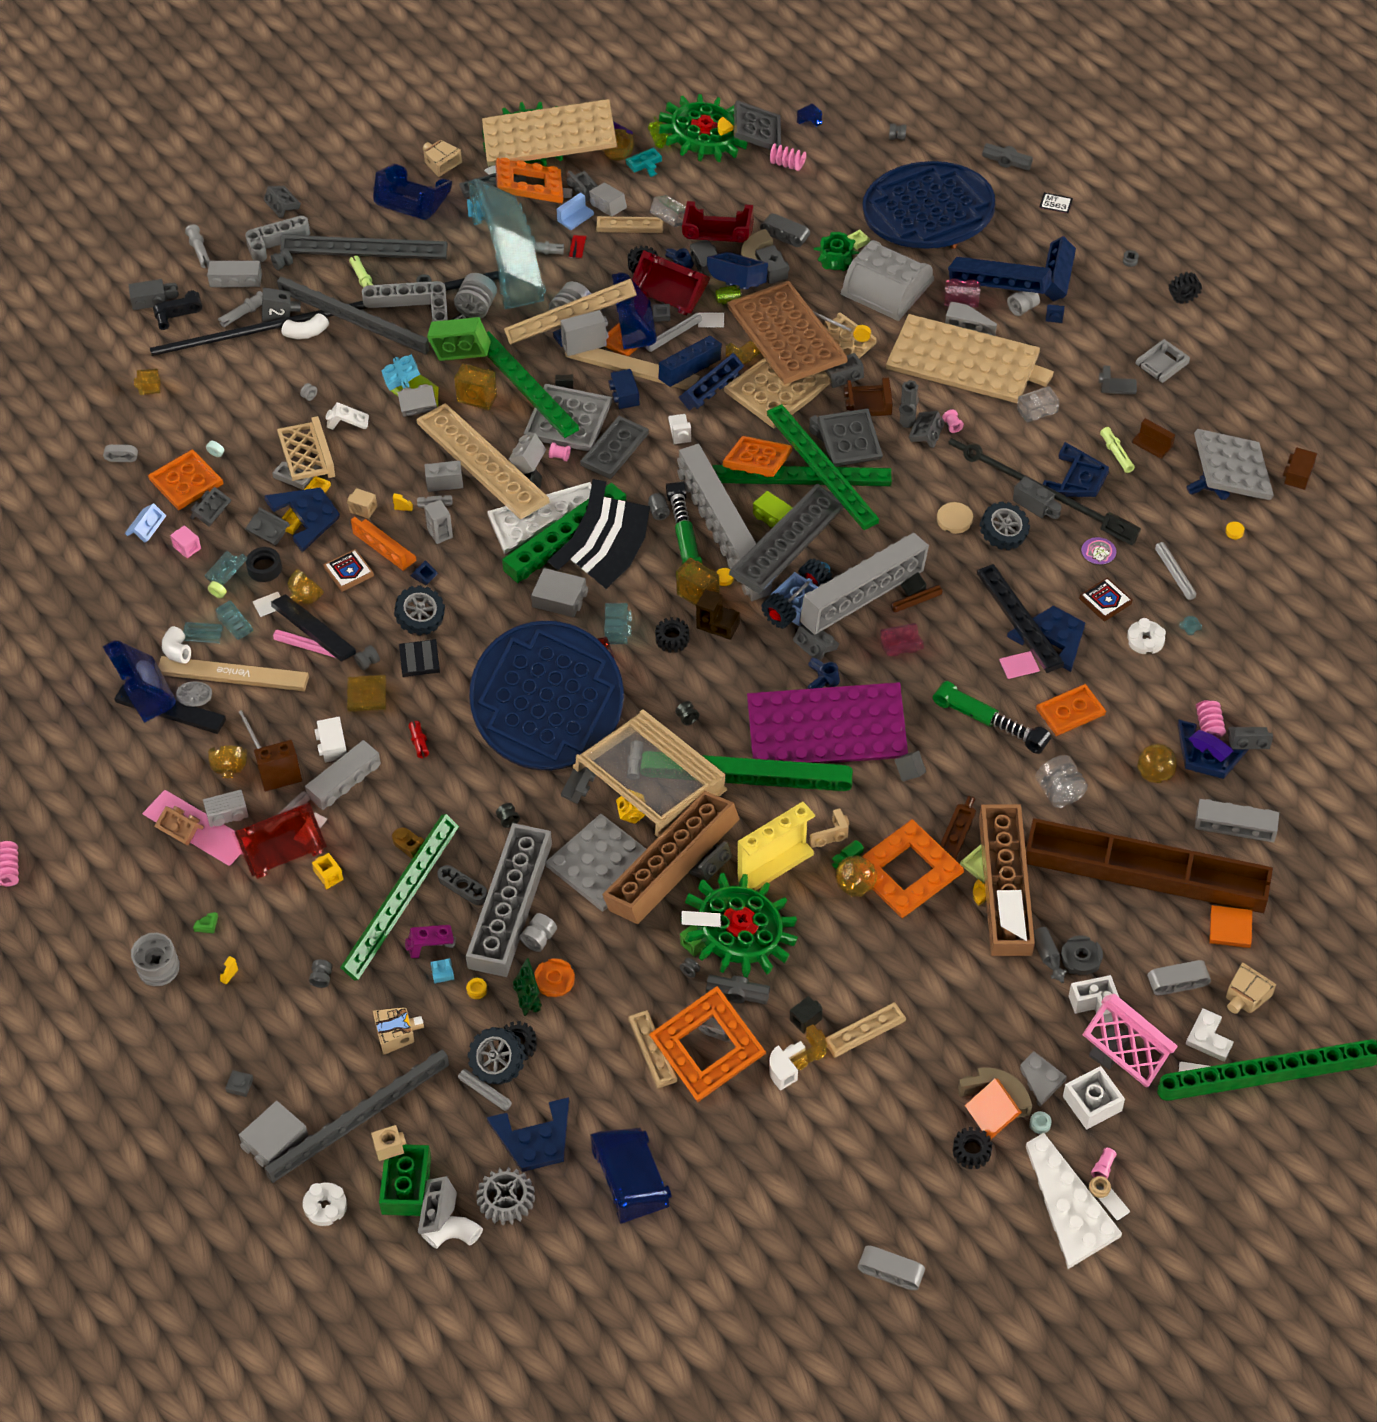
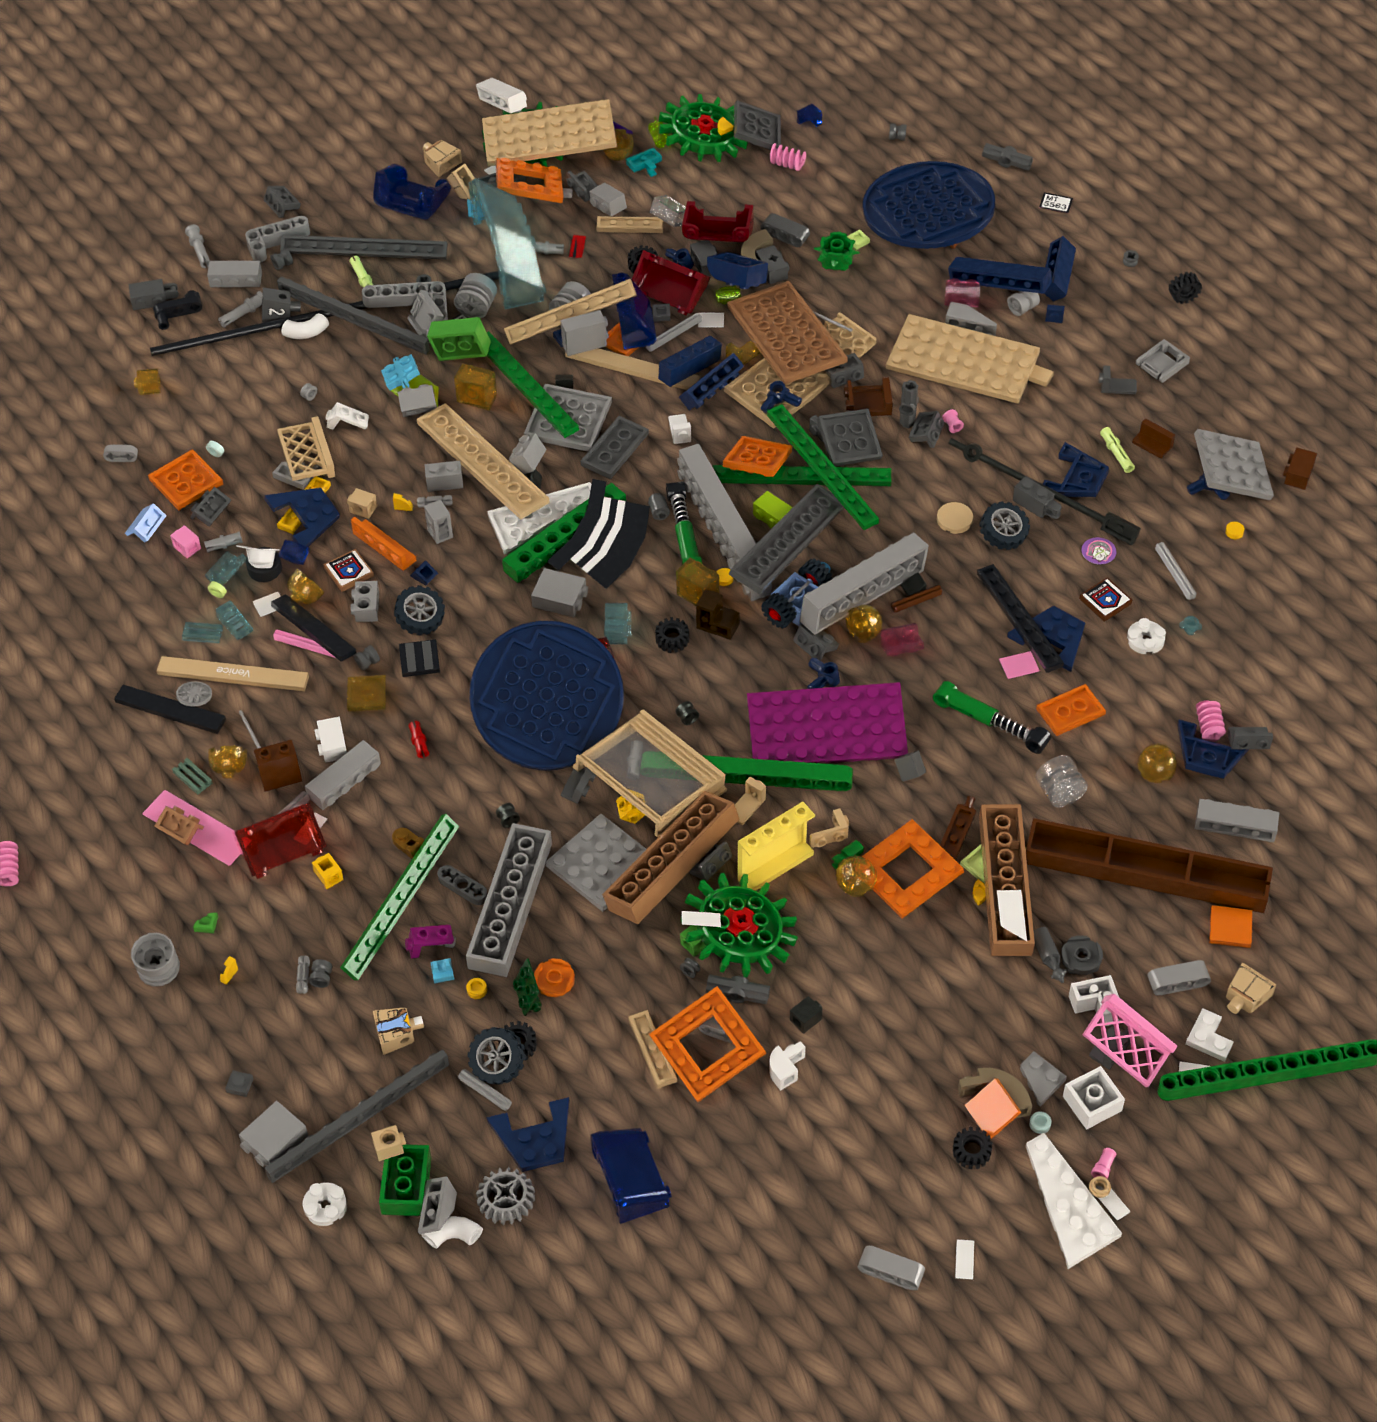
clear blue windscreen [103,641,176,723] -> none
white cylinder [162,626,191,663] -> none
light grey brick [203,789,248,827] -> none
dark grey plate [245,507,290,546] -> none
light grey wheel [520,913,557,952] -> none
bright pink bush [549,442,571,462] -> none
light blue panel [556,192,594,230] -> none
dark blue brick [608,369,640,409] -> none
clear yellow bracket [790,1024,827,1070] -> none
tan tile [824,1002,906,1058] -> none
light grey container [841,240,934,321] -> none
yellow tile [853,325,871,342] -> none
clear brick [1017,386,1060,423] -> none
dark purple slope [1189,730,1233,762] -> none
none -> sand green tile [172,758,213,795]
none -> light grey pin [204,531,243,553]
none -> white piece [236,545,280,568]
none -> clear blue panel [278,540,310,565]
none -> light grey axle [296,956,310,994]
none -> light grey brick [351,581,379,622]
none -> light grey container [407,290,444,343]
none -> tan torso [447,163,482,199]
none -> white brick [476,78,527,113]
none -> tan bracket [735,777,766,825]
none -> dark blue axle [761,381,802,414]
none -> clear yellow cylinder [846,604,883,643]
none -> white sticker [955,1239,974,1280]

